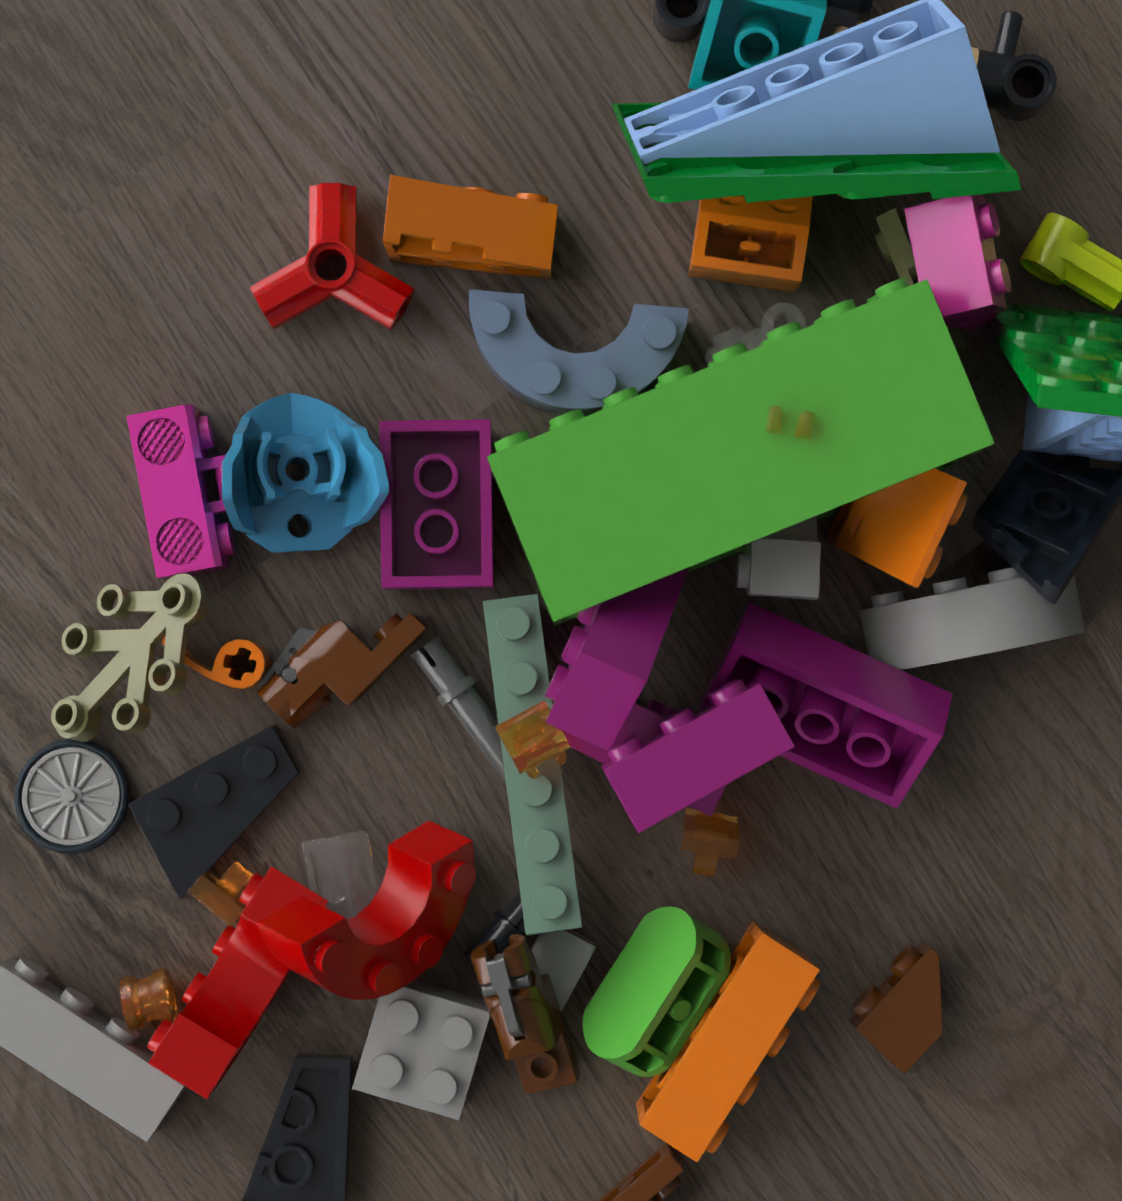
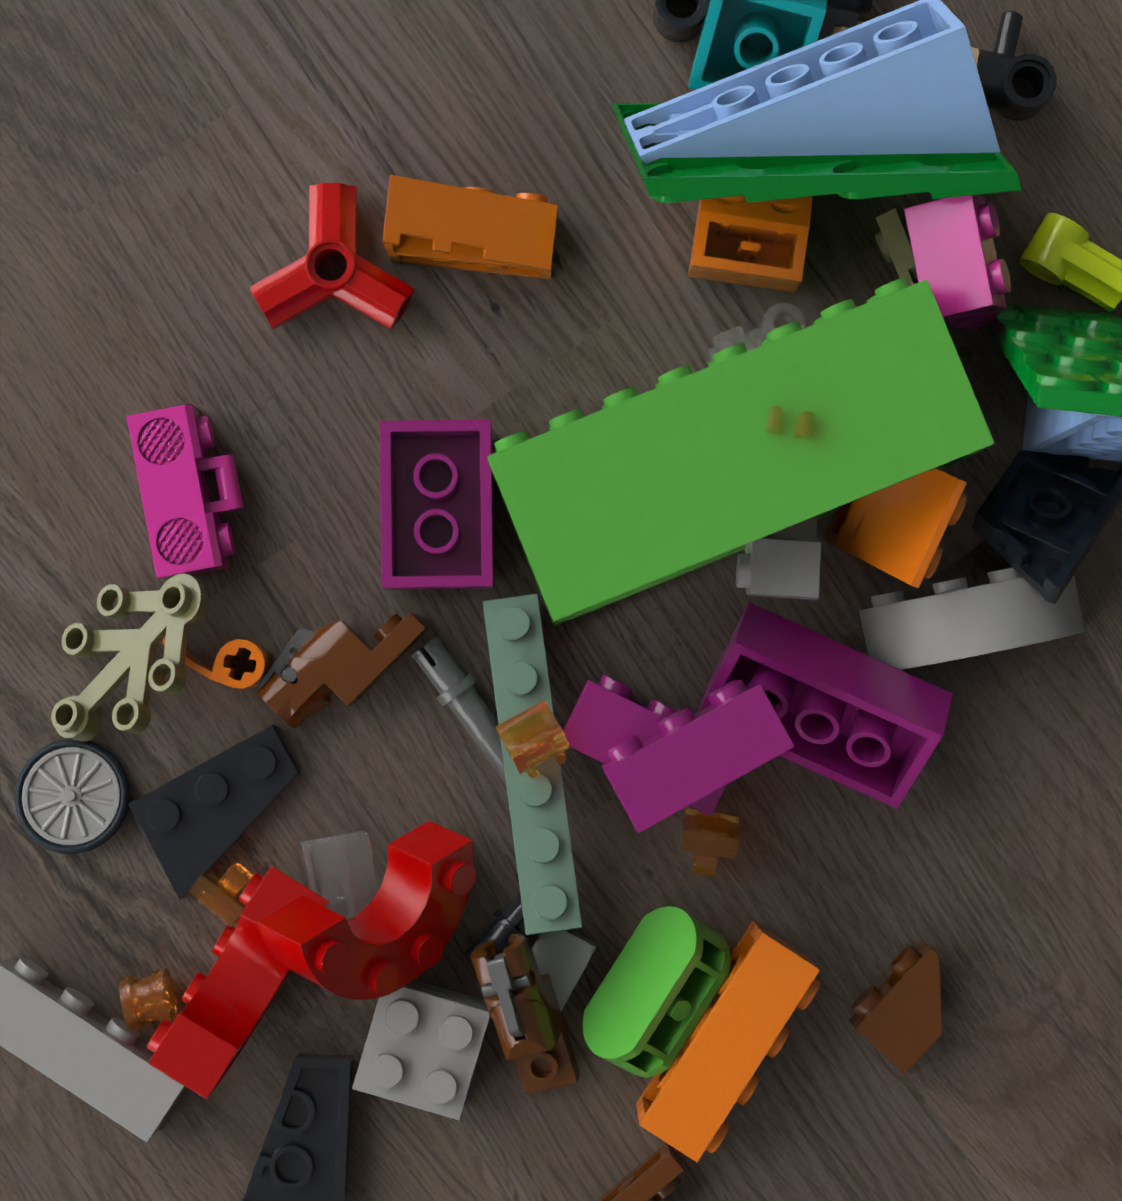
dark azure piece [222,393,389,553] -> none
sand blue brick [469,289,689,416] -> none
magenta brick [545,568,689,751] -> none

